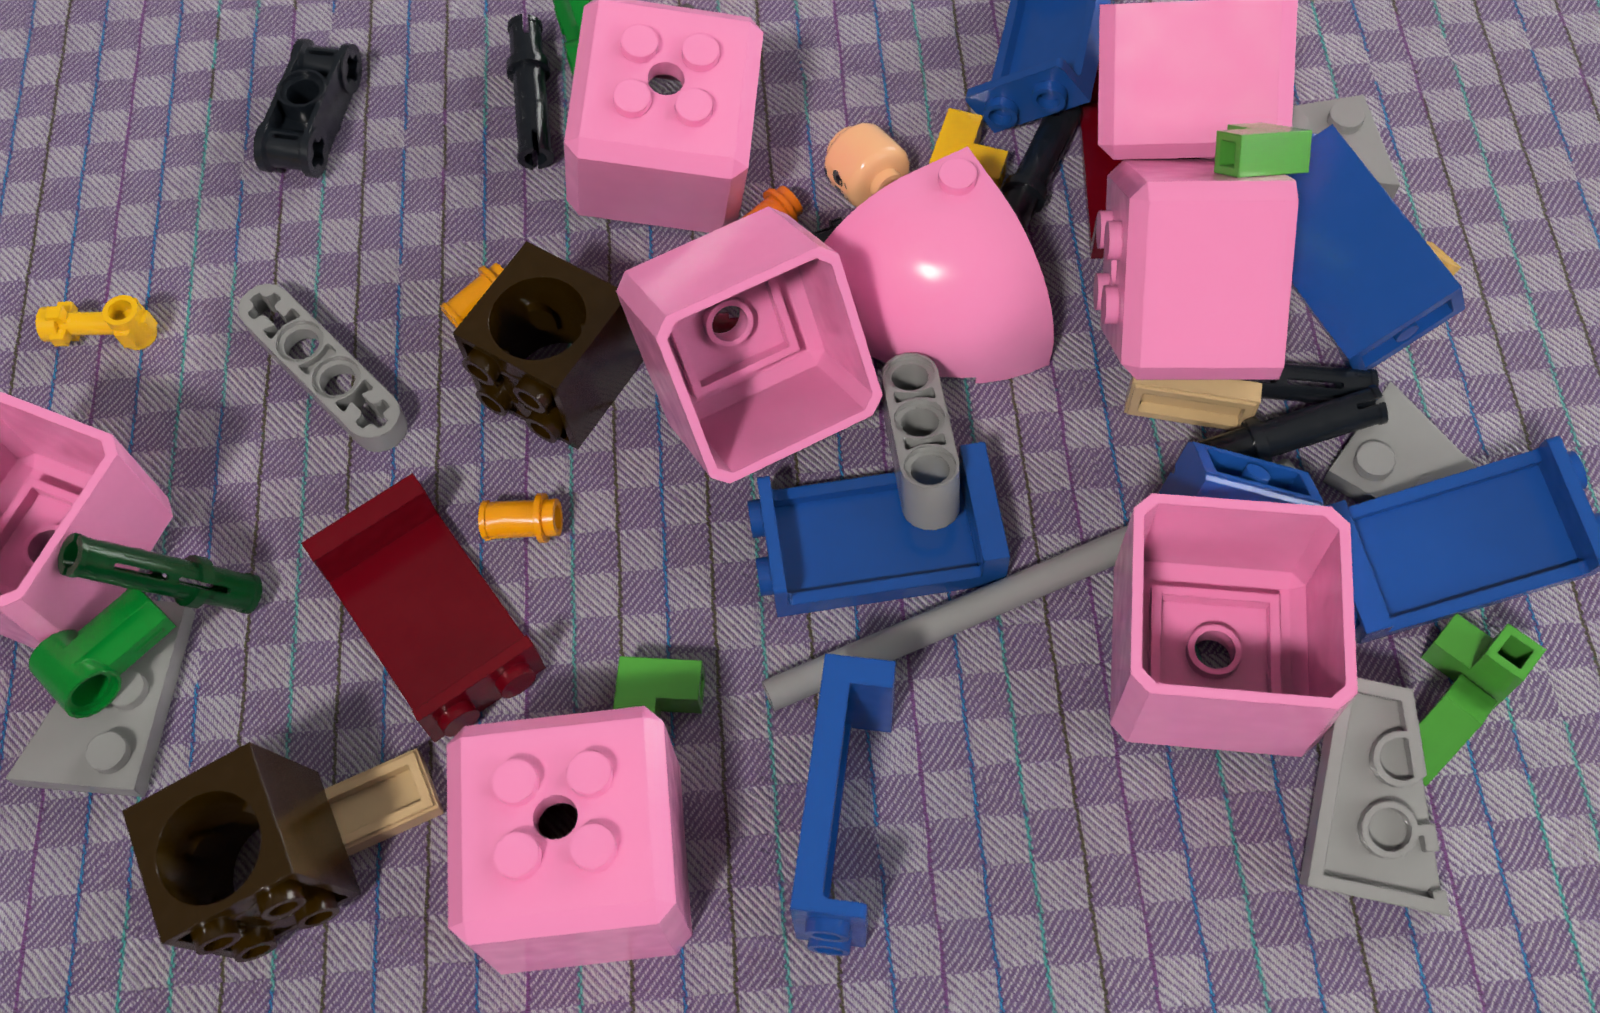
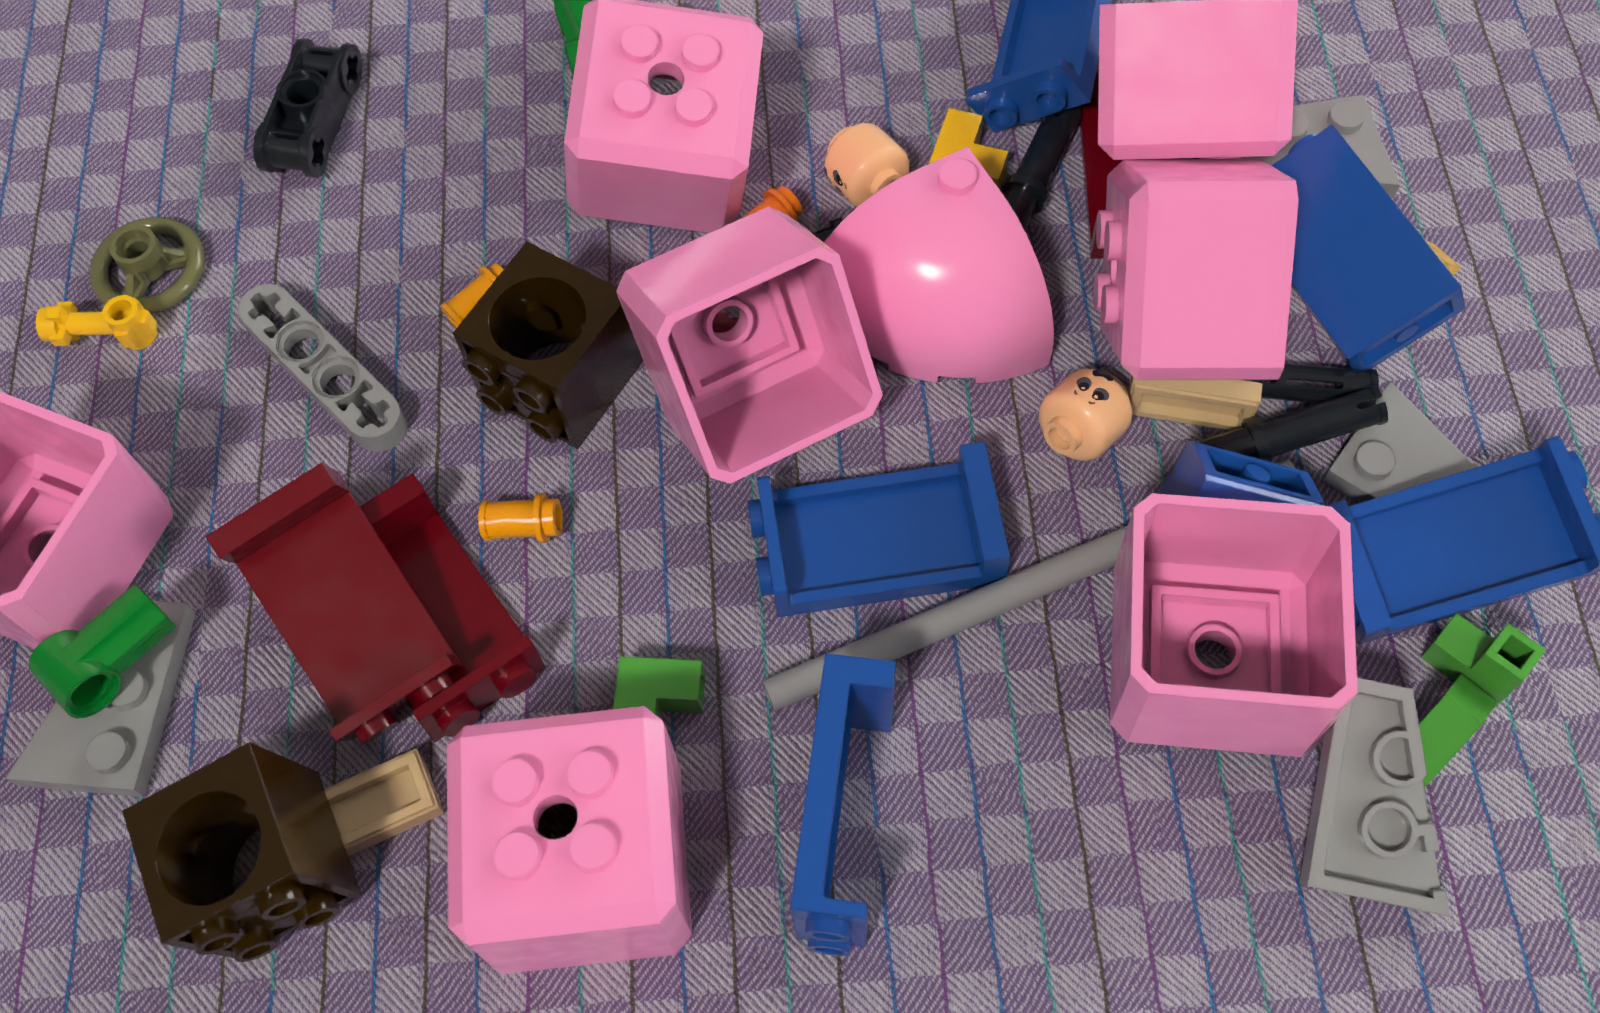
dark green pin [58,533,262,614] -> none
black pin [506,14,554,169] -> none
light grey beam [882,353,960,530] -> none
bright green piece [1214,122,1312,178] -> none
none -> olive piece [89,217,205,314]
none -> dark red panel [205,462,464,745]
none -> light nougat head [1038,368,1133,461]

